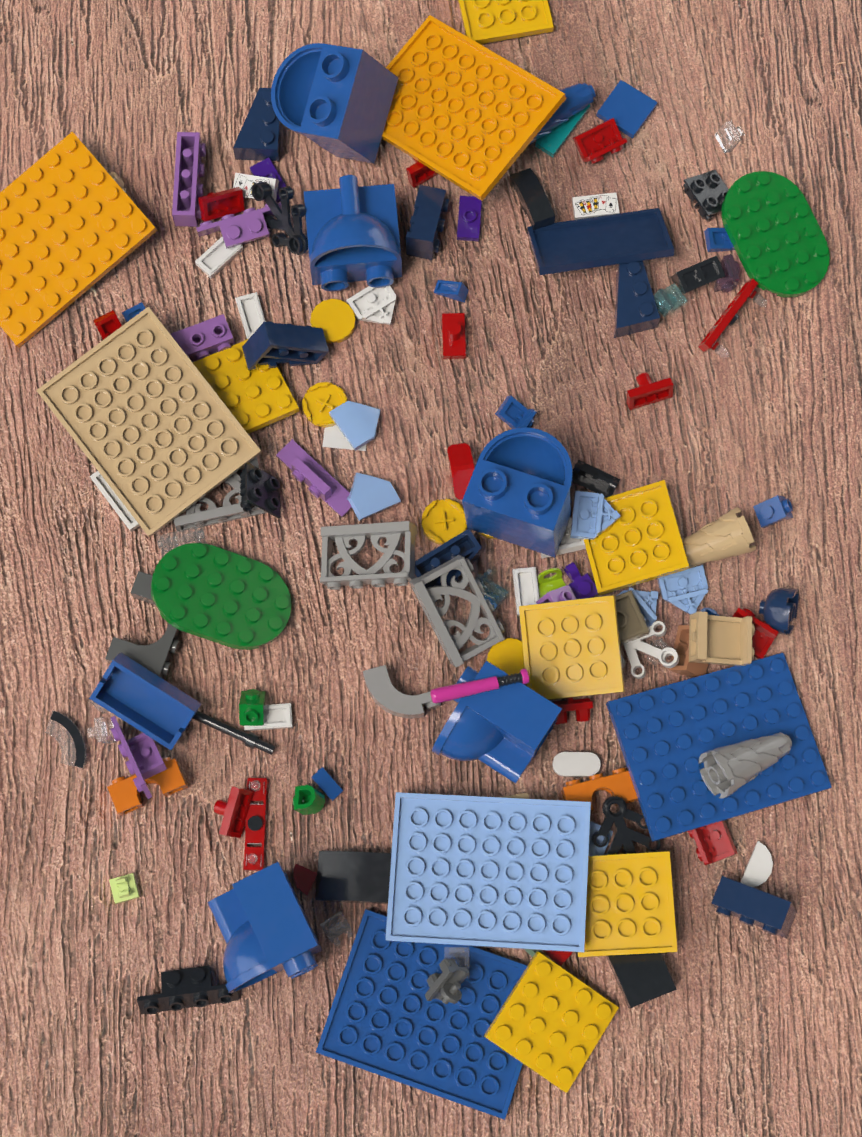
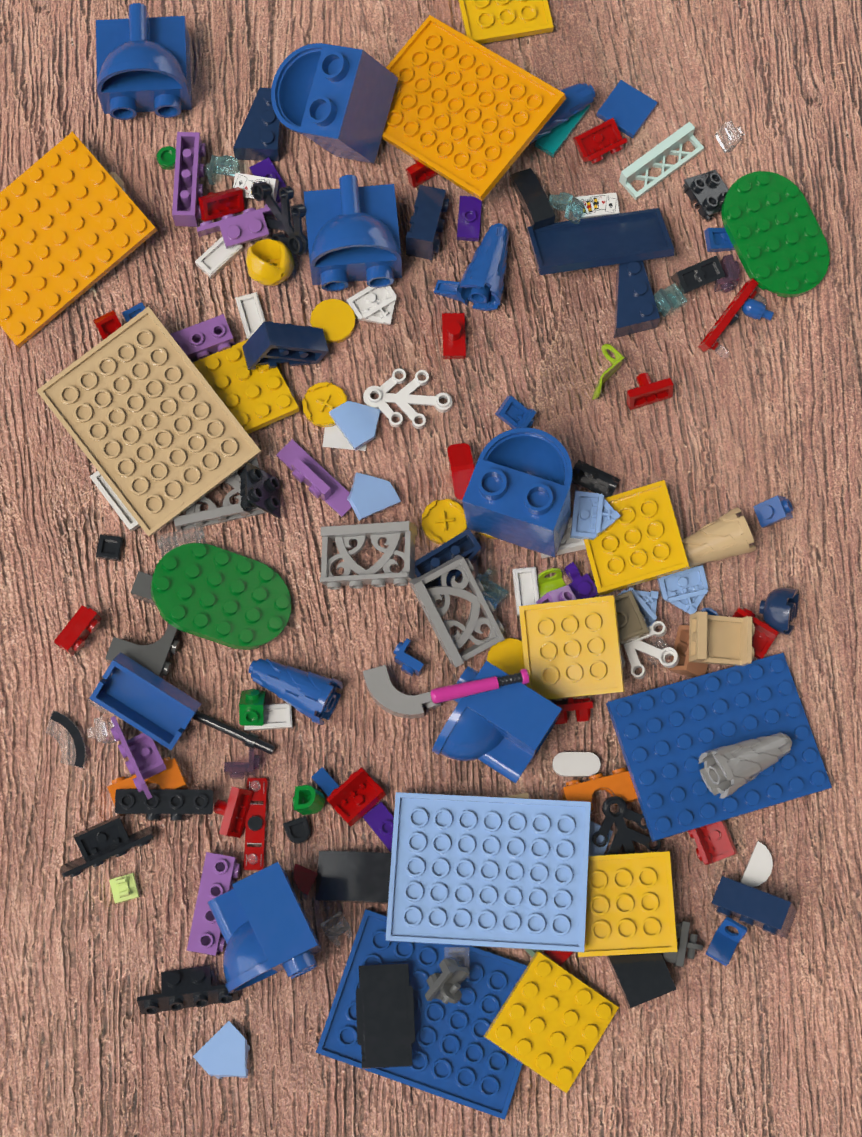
none -> red bracket [54,606,101,657]
none -> black bracket [61,815,154,878]
none -> blue piece [96,3,192,120]
none -> black tile [96,534,124,562]
none -> black bracket [115,789,214,822]
none -> green tile [157,146,176,170]
none -> medium lavender brick [187,852,240,957]
none -> light blue slope [193,1021,250,1079]
none -> clear light blue bracket [205,155,240,185]
none -> clear purple bracket [224,748,260,779]
none -> yellow piece [246,239,294,286]
none -> blue cone [248,659,343,725]
none -> black tile [283,816,311,844]
none -> red bracket [326,767,386,827]
none -> black piece [356,964,415,1069]
none -> white plant [363,368,452,429]
none -> dark purple plate [363,802,394,853]
none -> blue bracket [393,638,424,676]
none -> blue cone [457,223,509,311]
none -> clear light blue bracket [549,192,584,224]
none -> lime piece [592,344,625,399]
none -> light aqua fence [619,121,704,200]
none -> dark grey hips [662,921,703,968]
none -> blue bracket [706,917,748,966]
none -> blue cylinder [742,299,774,321]

